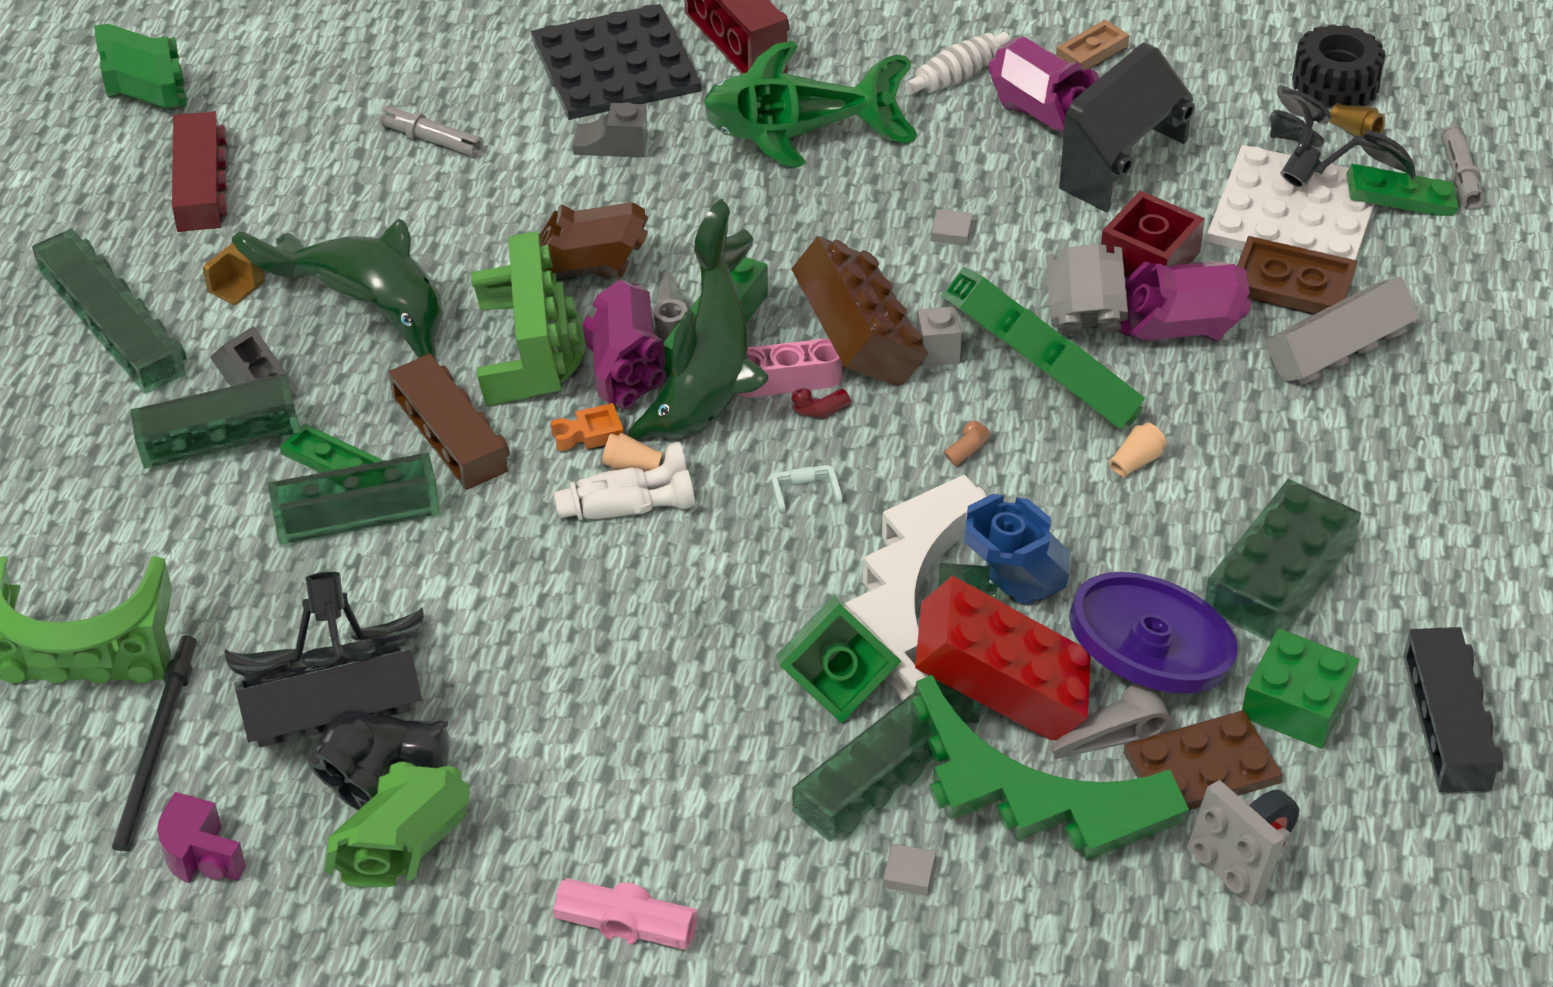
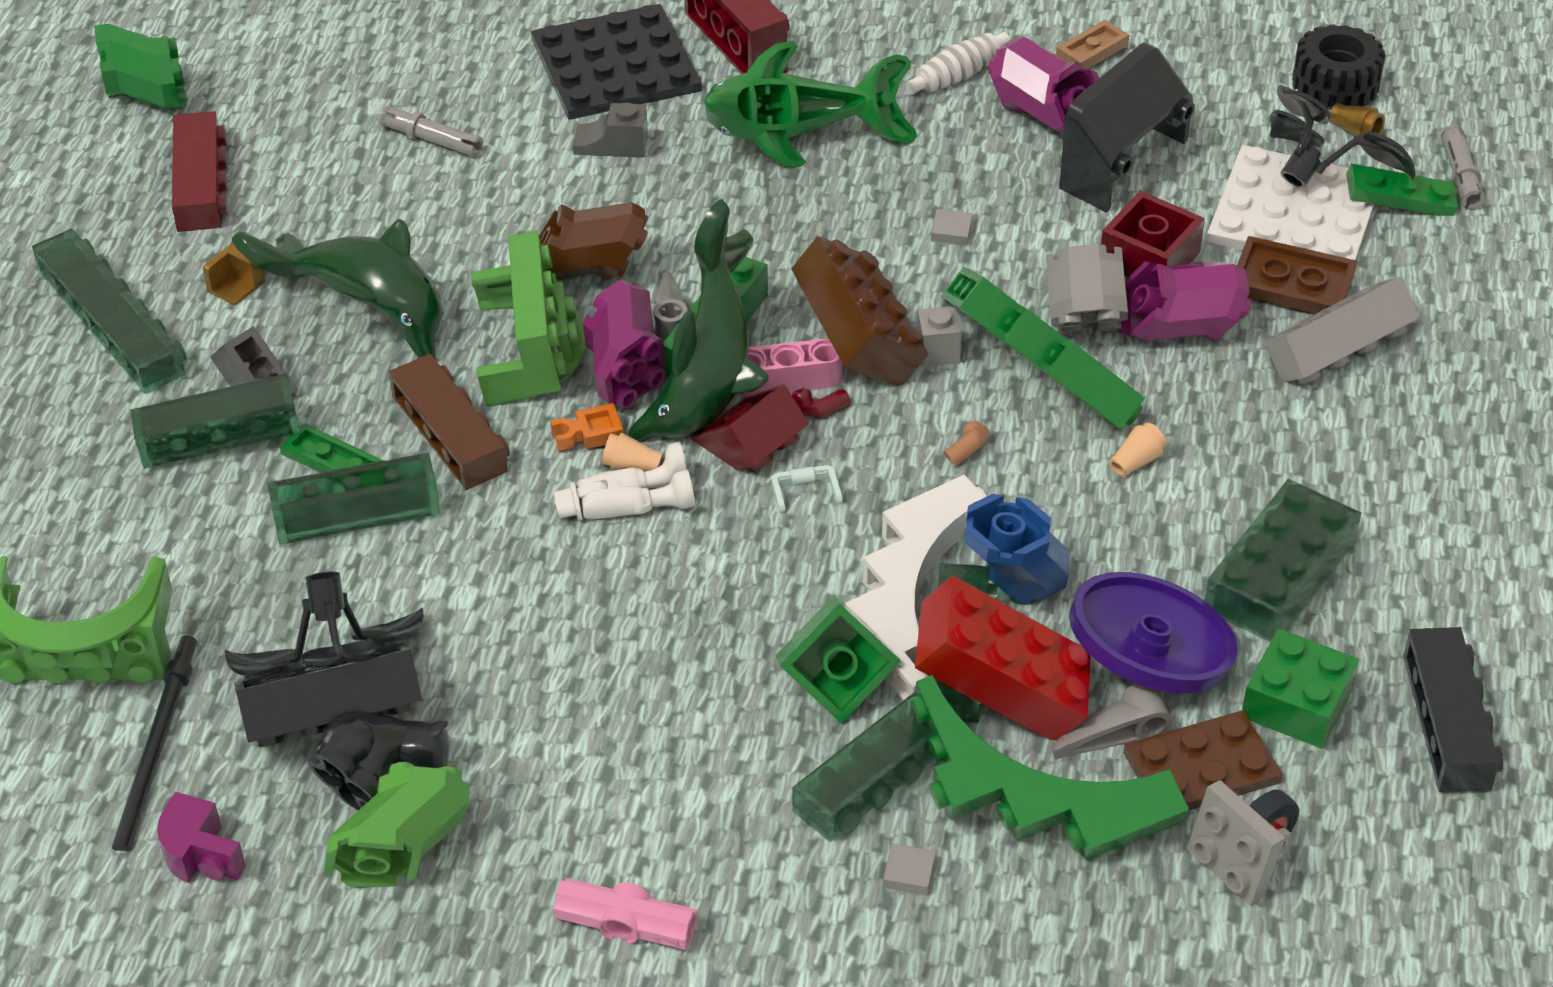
none -> dark red slope [691,384,809,471]

